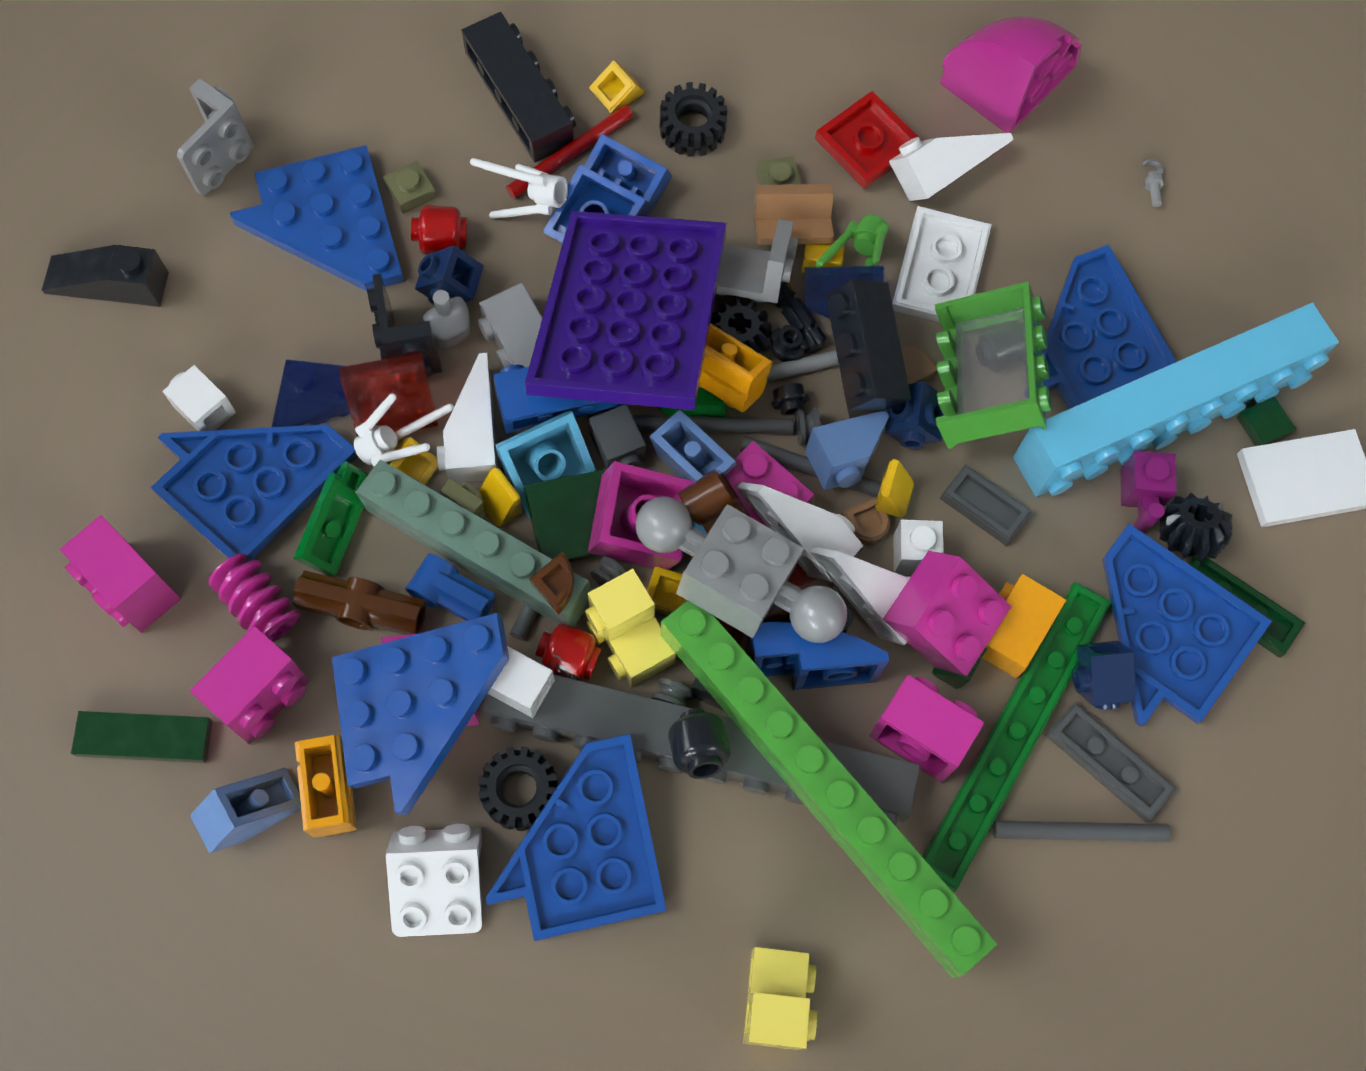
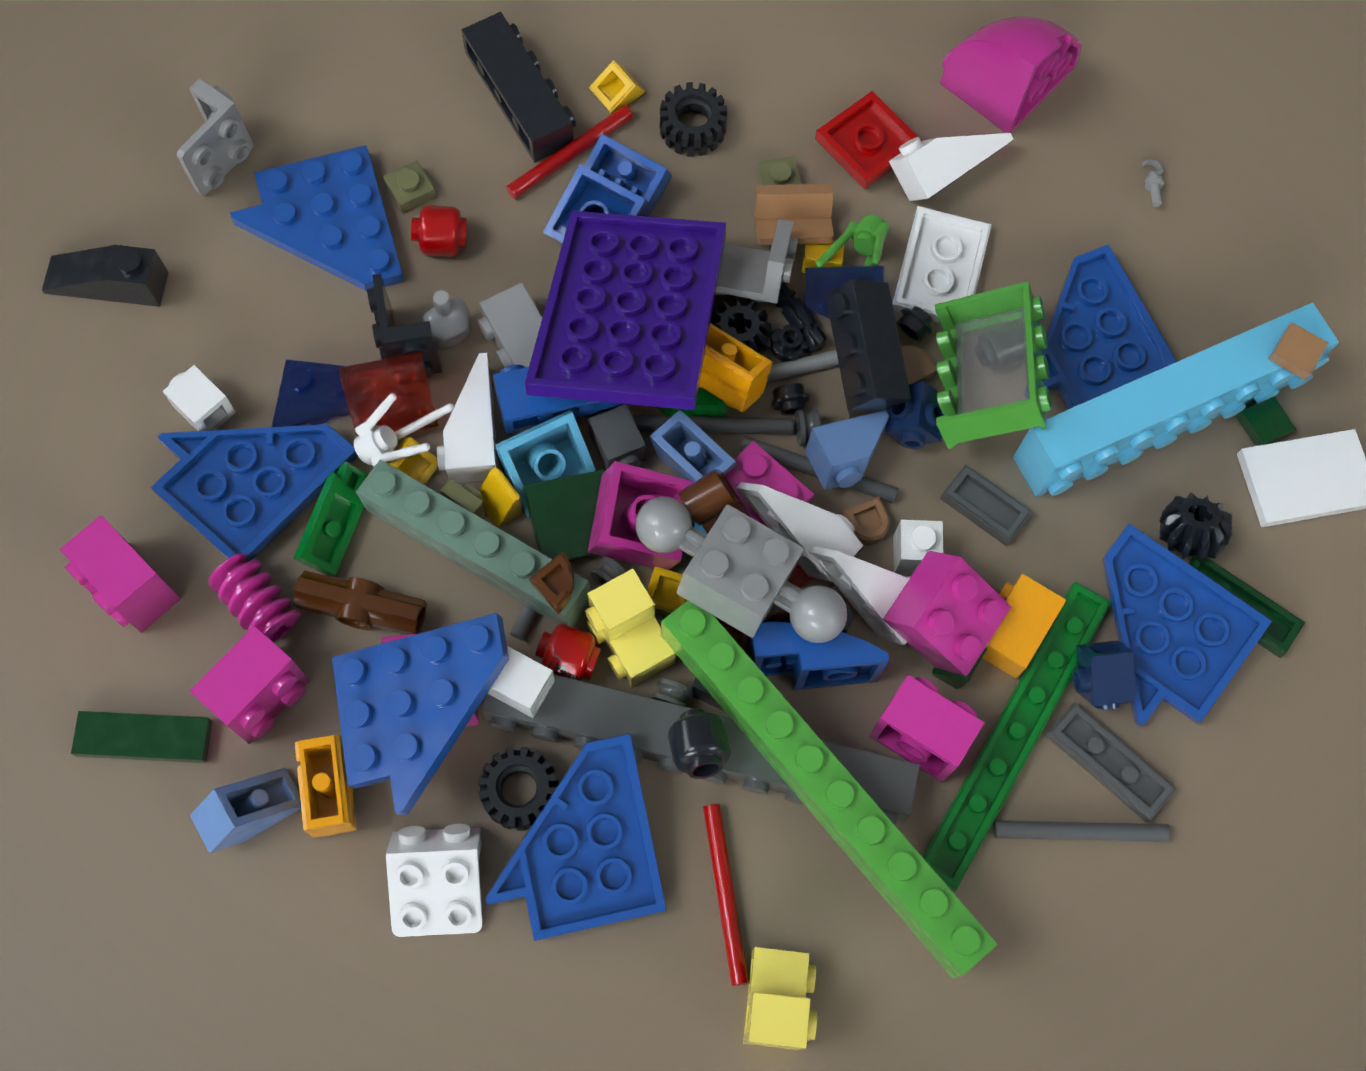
blue piece [405,553,496,621] -> none
dark blue brick [415,246,484,305] -> none
white plant [470,158,568,219] -> none
yellow slope [875,459,914,518] -> none
magenta brick [1120,451,1177,534] -> none
none -> red bar [703,804,749,986]
none -> black plate [896,306,933,342]
none -> medium nougat tile [1268,322,1328,380]

